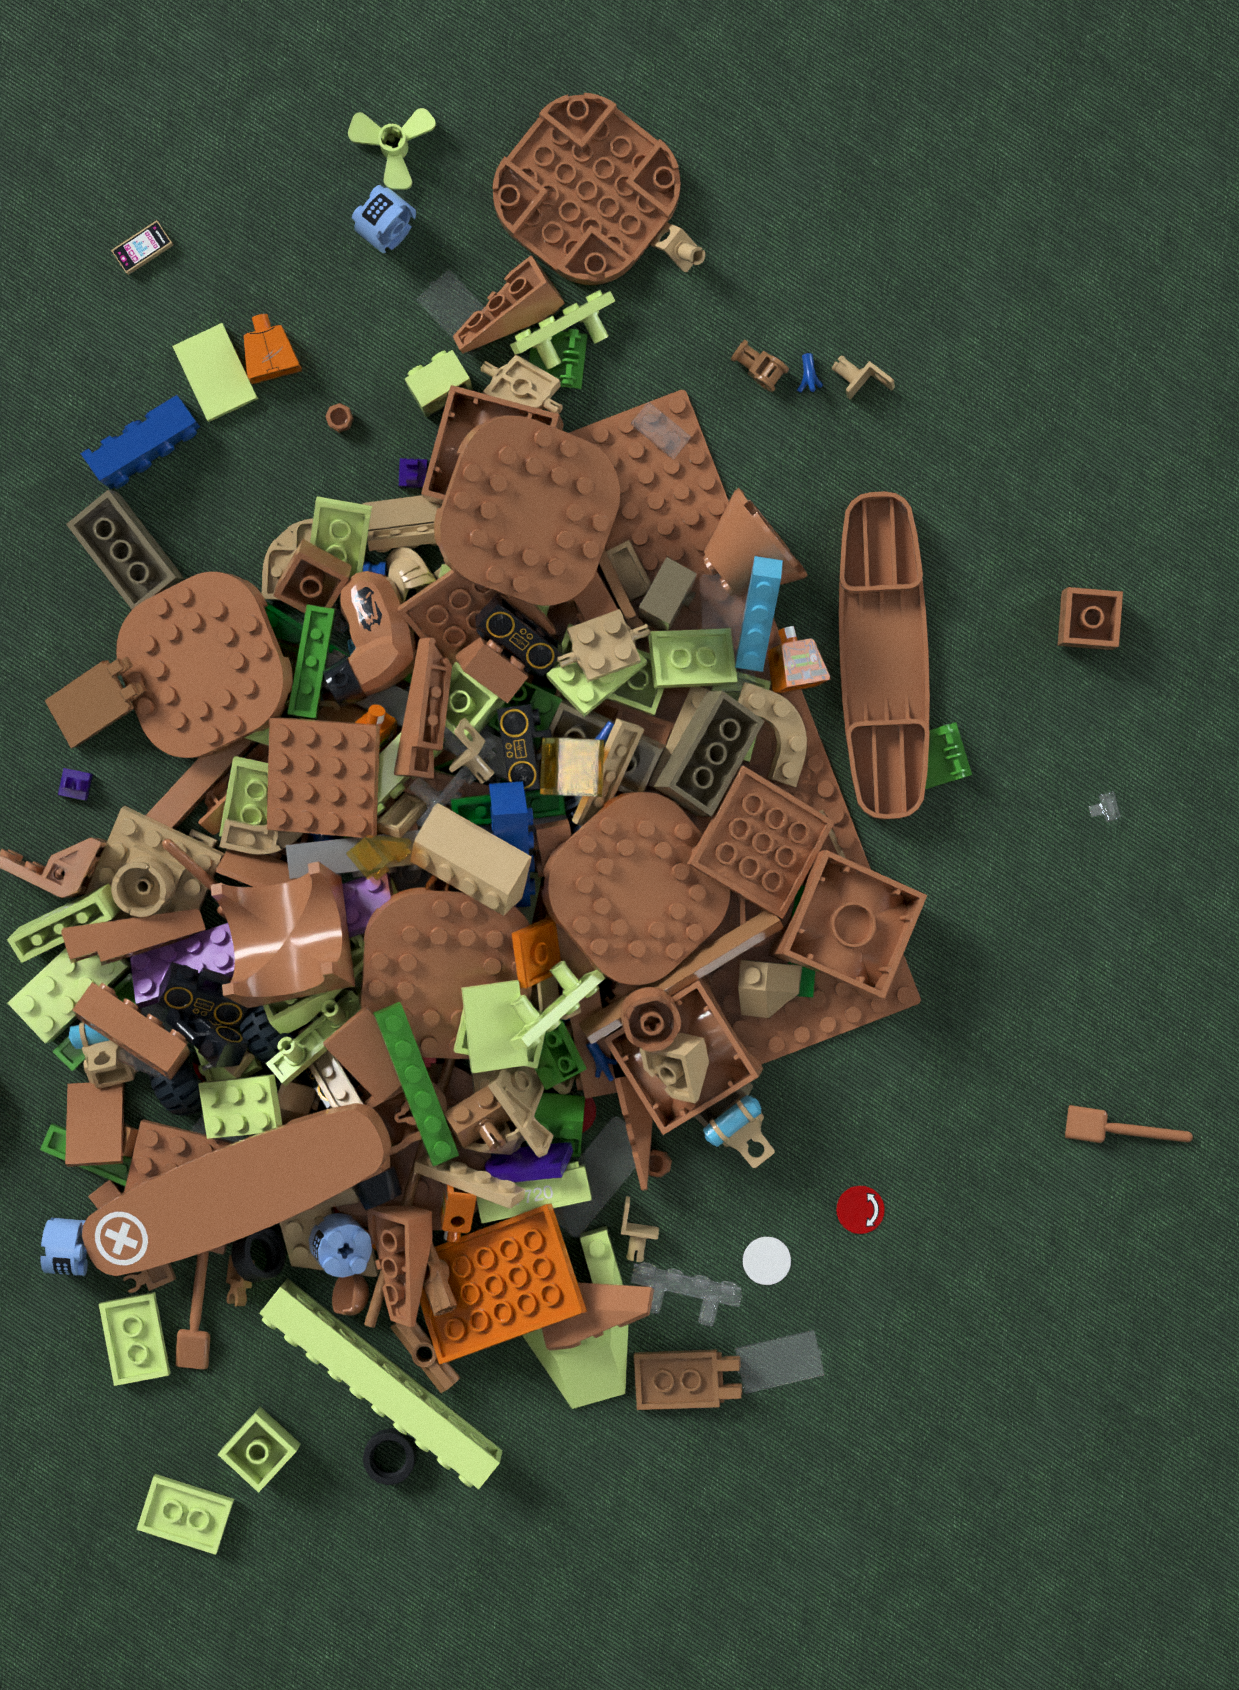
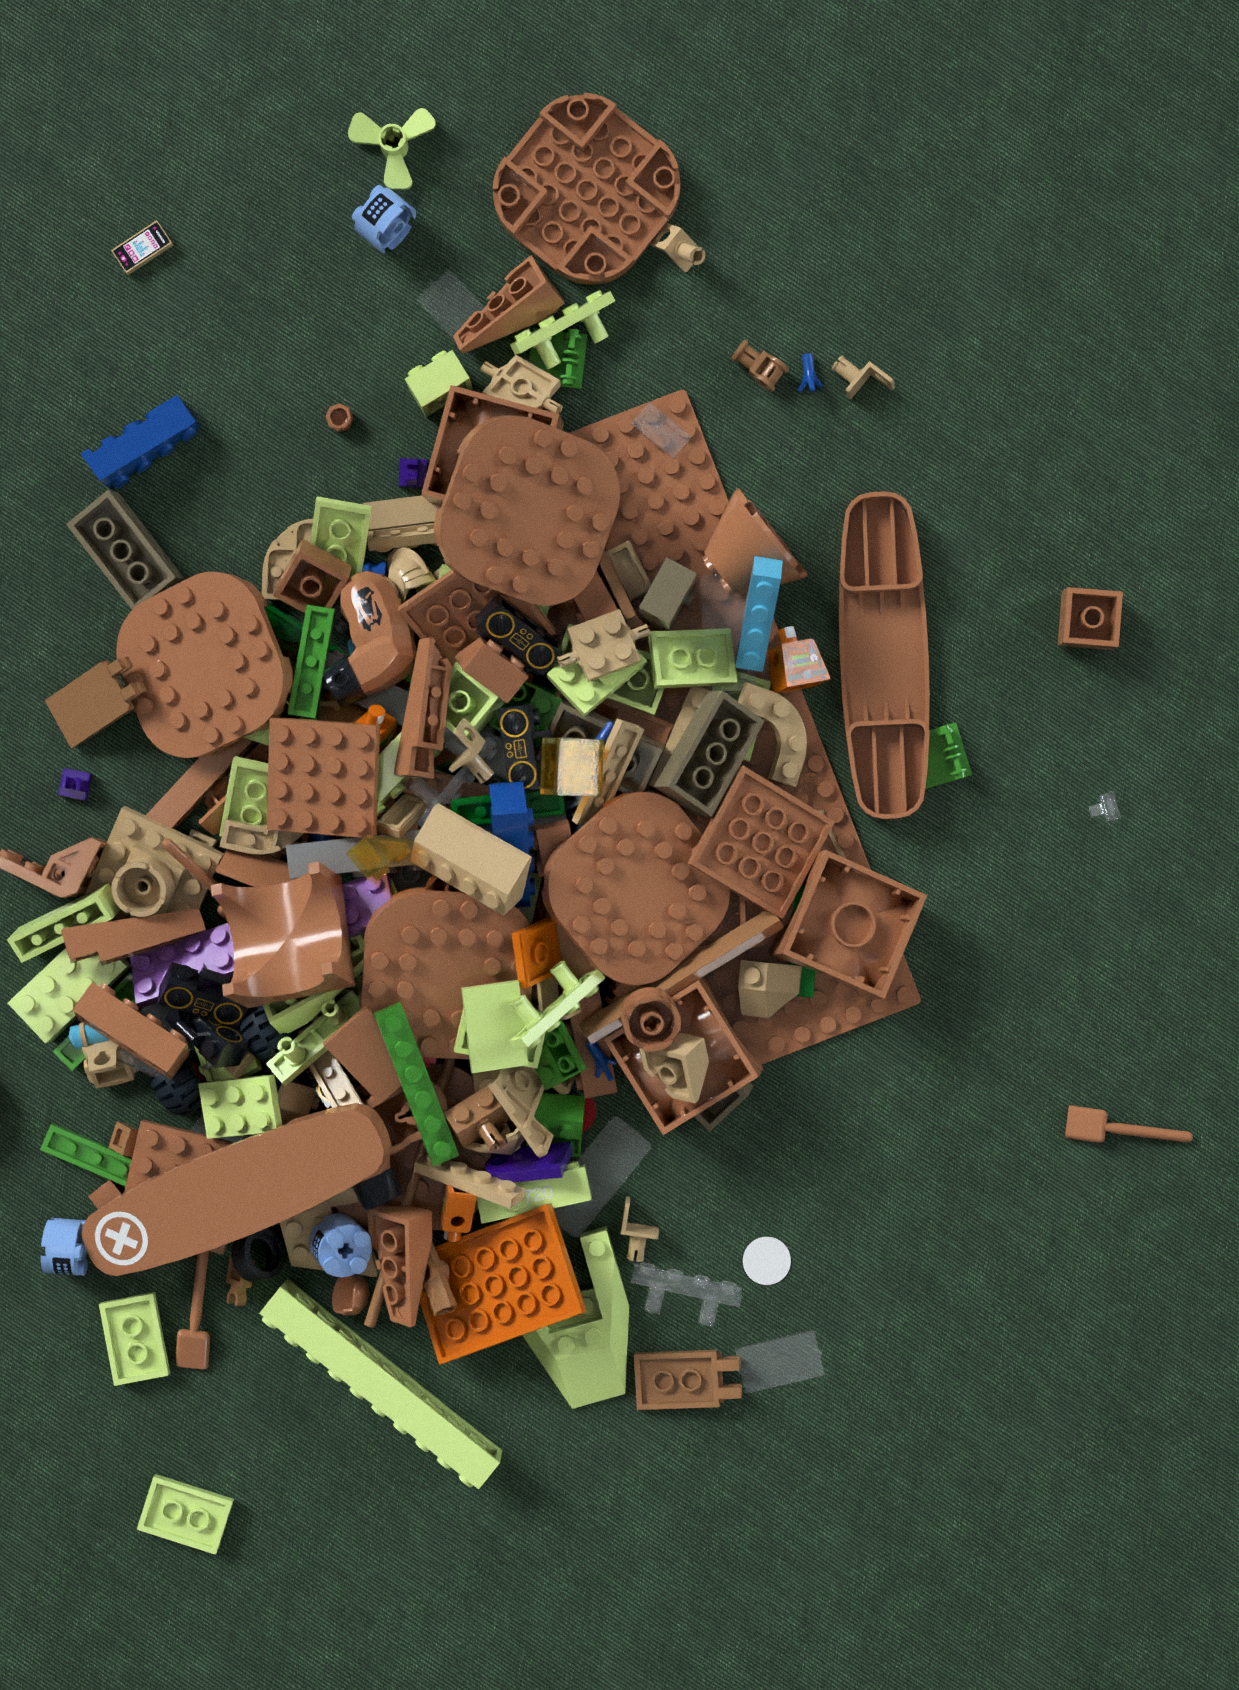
nougat tile [65,1083,125,1167] -> none
medium nougat plate [123,1263,176,1293] -> none
yellowish green tile [172,323,258,422] -> none
yellowish green brick [218,1407,301,1493] -> none
orange torso [244,314,302,384] -> none
black tyre [363,1428,417,1485] -> none
medium nougat piece [390,1320,460,1393] -> none
nougat wedge [542,1283,654,1350] -> none
nougat wedge [614,1076,653,1191] -> none
nougat tile [649,1150,672,1177] -> none
piece [703,1095,775,1168] -> none
red sticker [836,1186,884,1234] -> none

